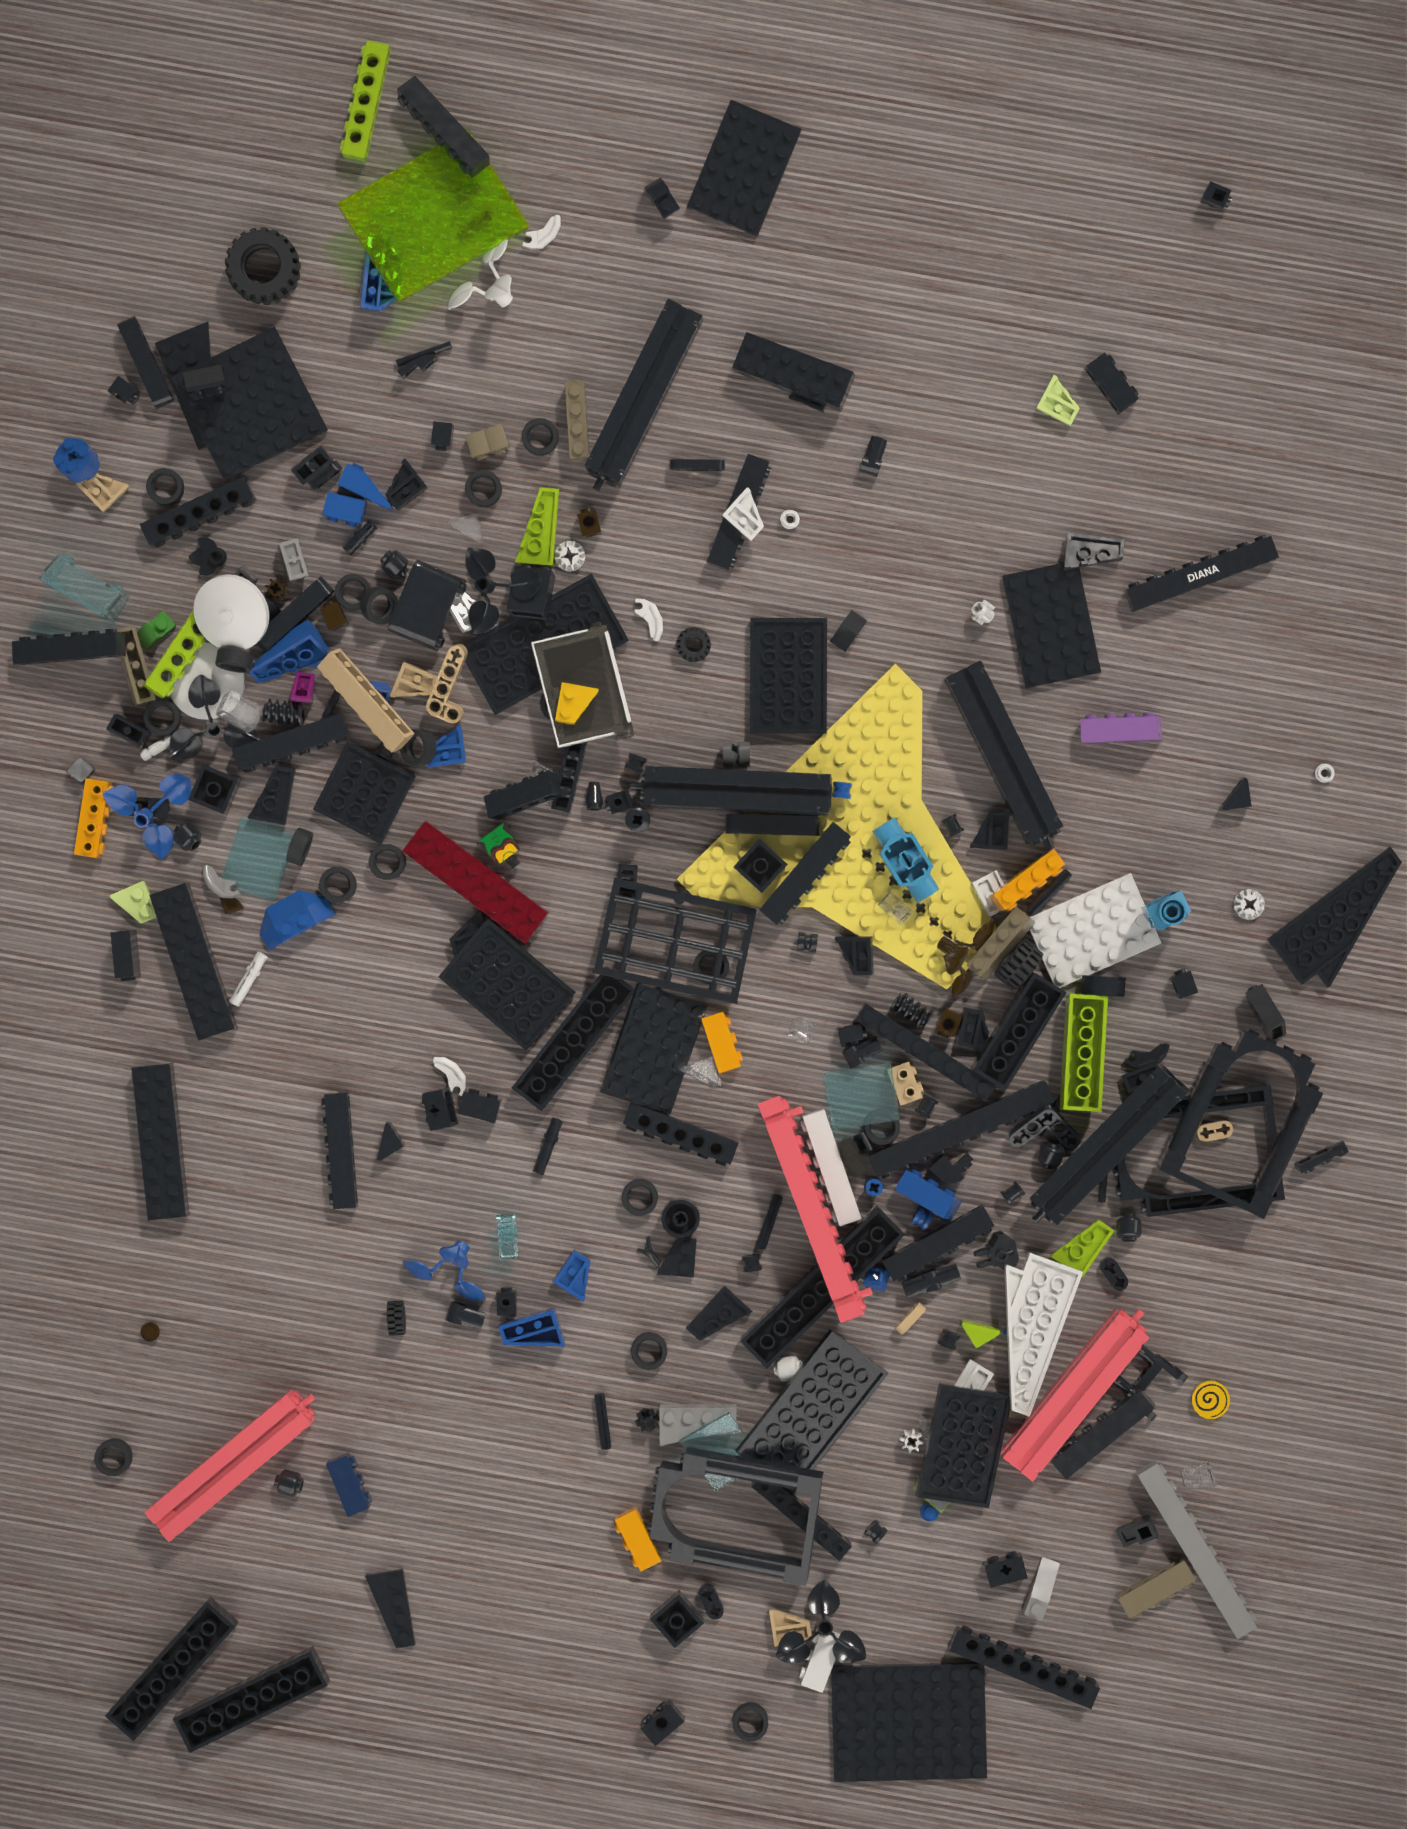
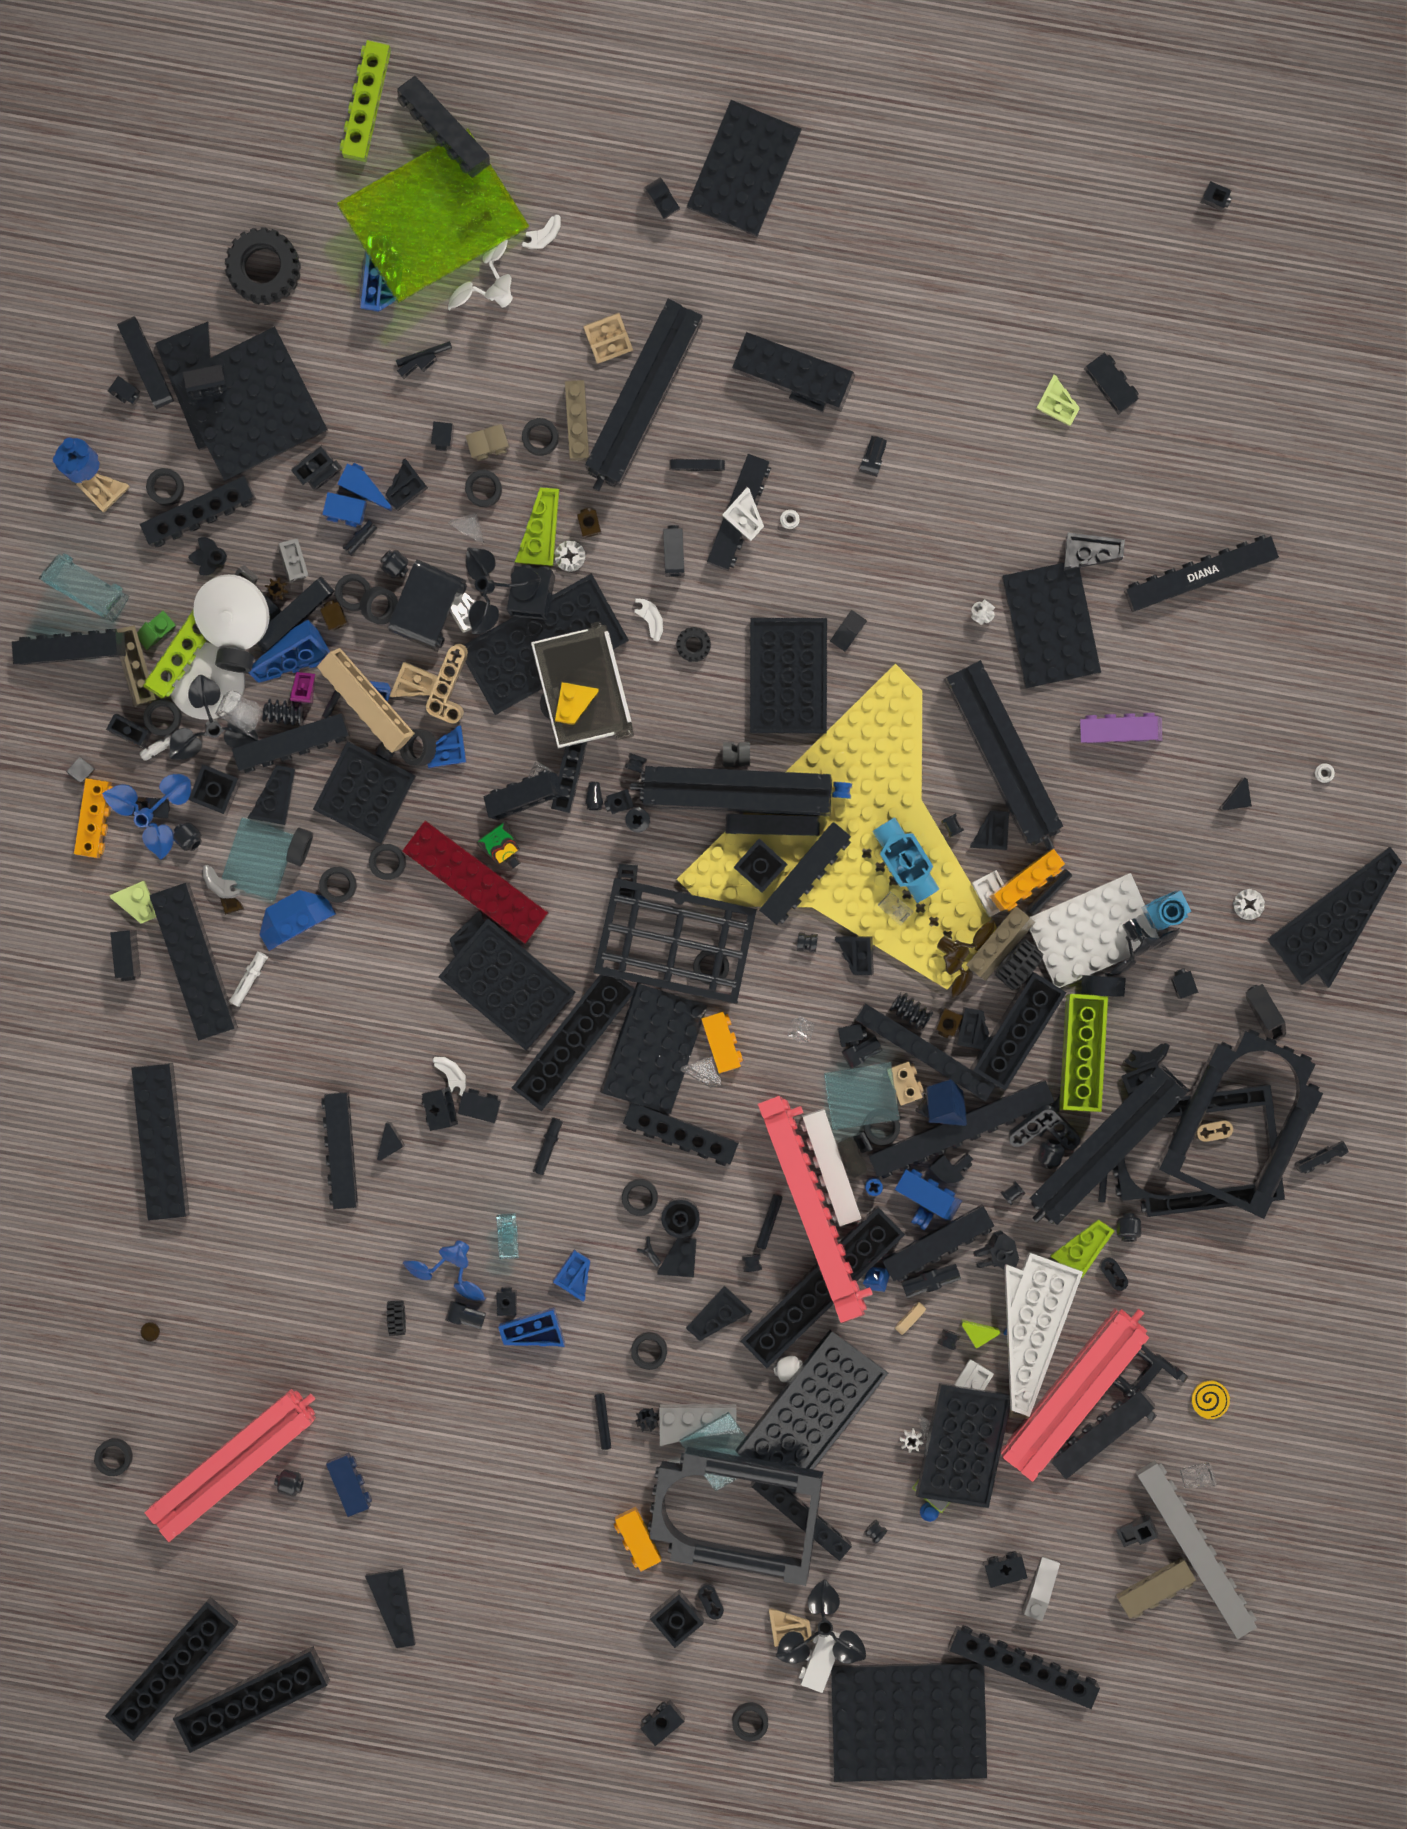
none -> tan slope [583,313,633,364]
none -> black slope [663,525,685,577]
none -> dark blue slope [926,1079,967,1126]
none -> black plant [1104,918,1181,976]

